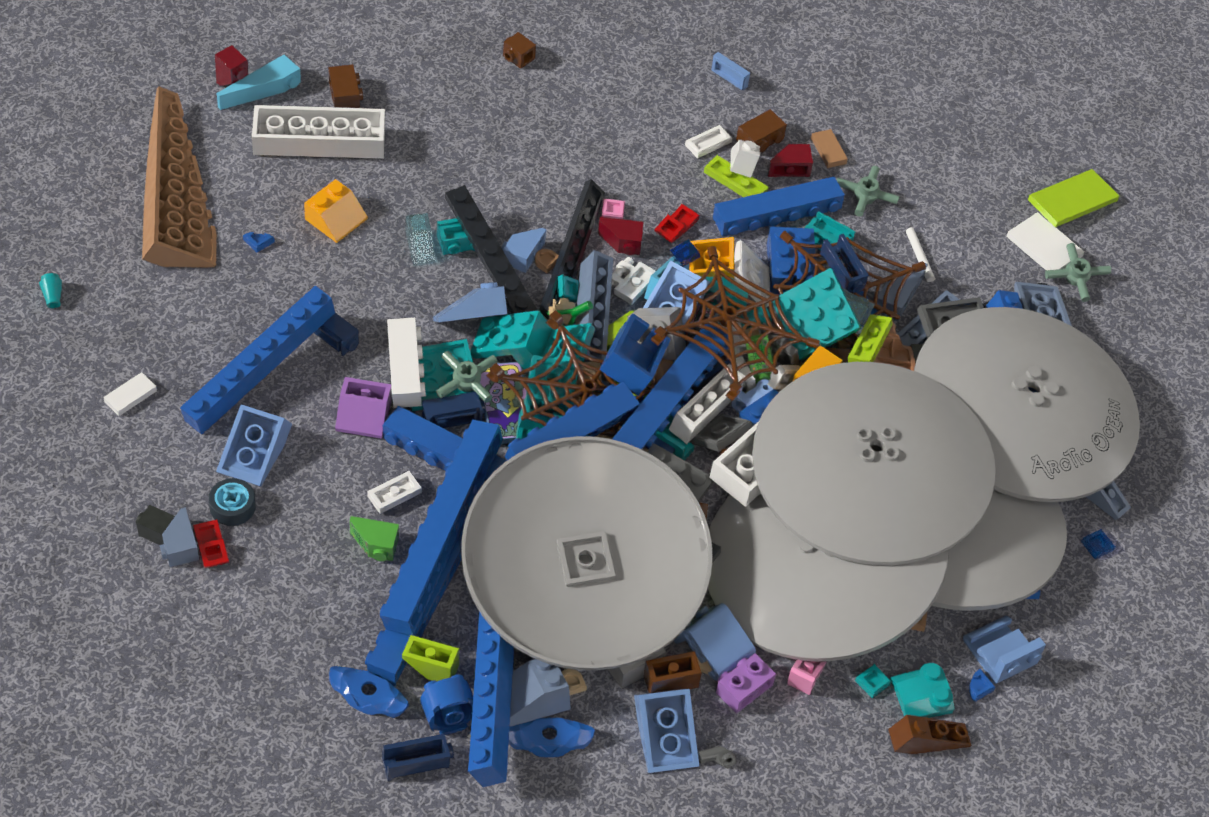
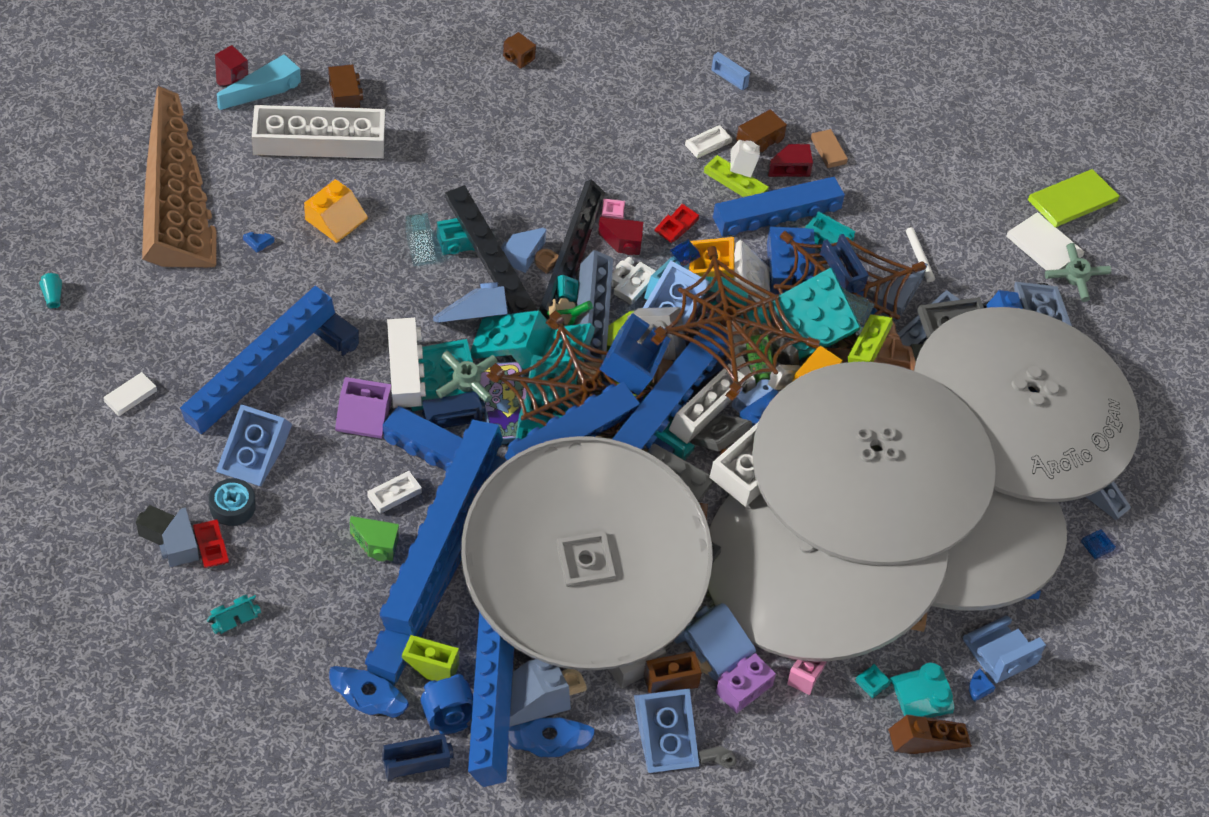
sand green bar [837,166,899,217] -> none
none -> teal hinge [207,594,261,634]

